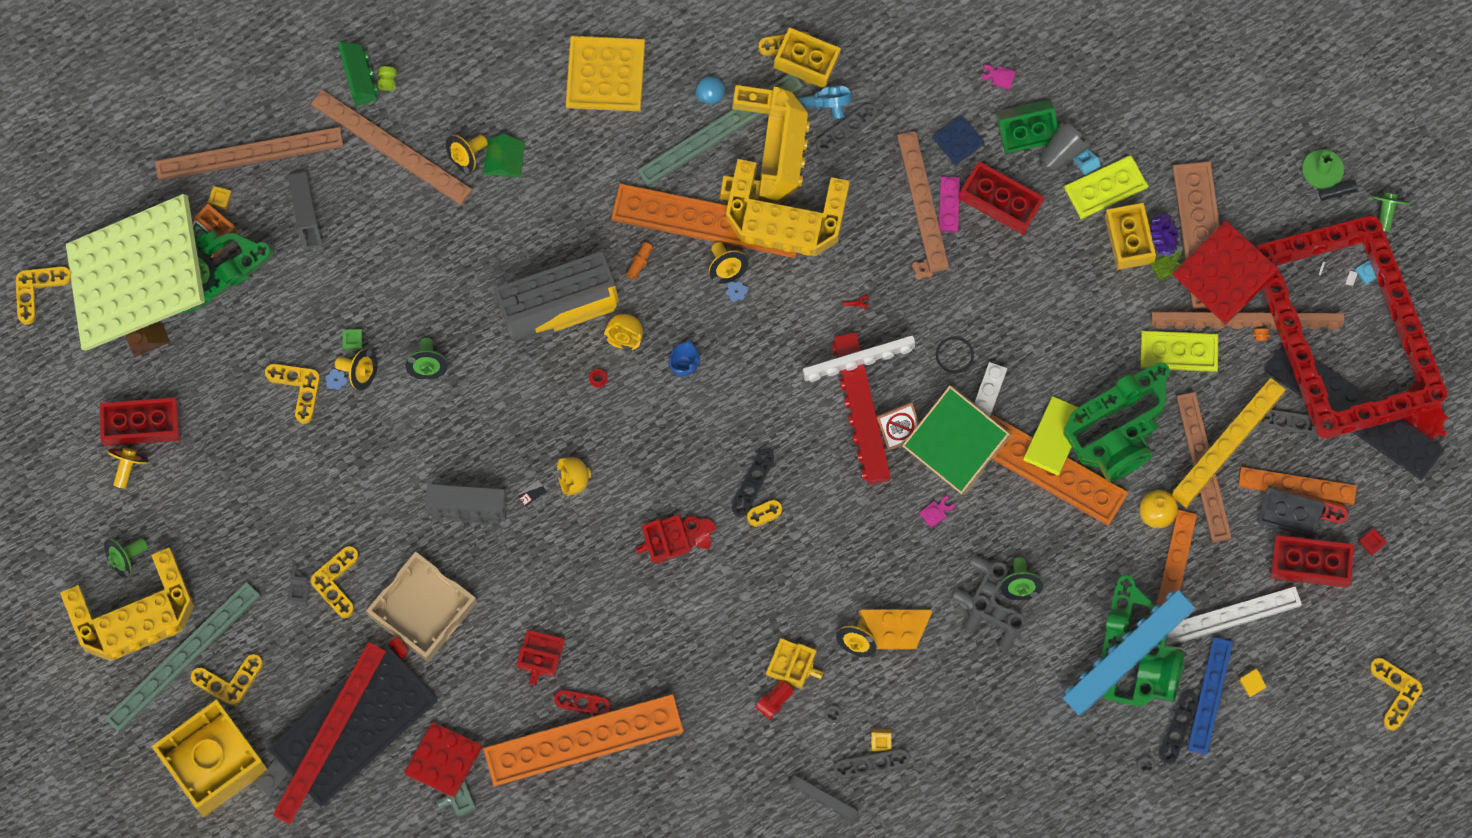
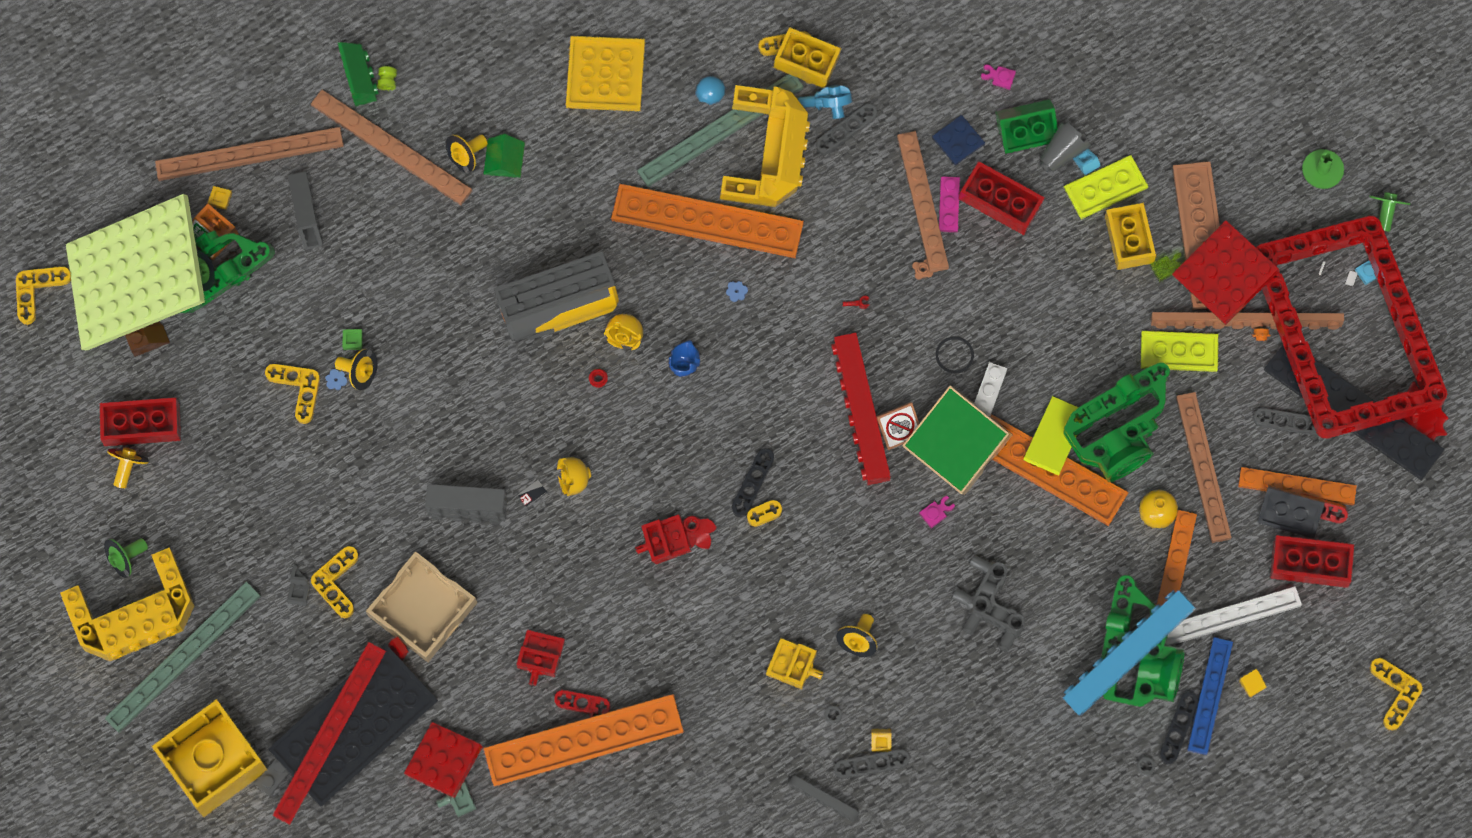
yellow beam [191,654,263,706] -> none
piece [405,338,448,380] -> none
orange pin [626,242,654,280] -> none
piece [709,242,748,284] -> none
yellow wedge [726,159,850,256] -> none
red piece [755,680,794,720] -> none
white plate [803,335,915,382] -> none
light orange wing [858,610,932,649] -> none
piece [1000,557,1043,600] -> none
dark purple gear [1151,214,1179,256] -> none
yellow brick [1172,378,1286,508] -> none
black pin [1318,180,1358,202] -> none
red plate [1358,528,1387,556] -> none

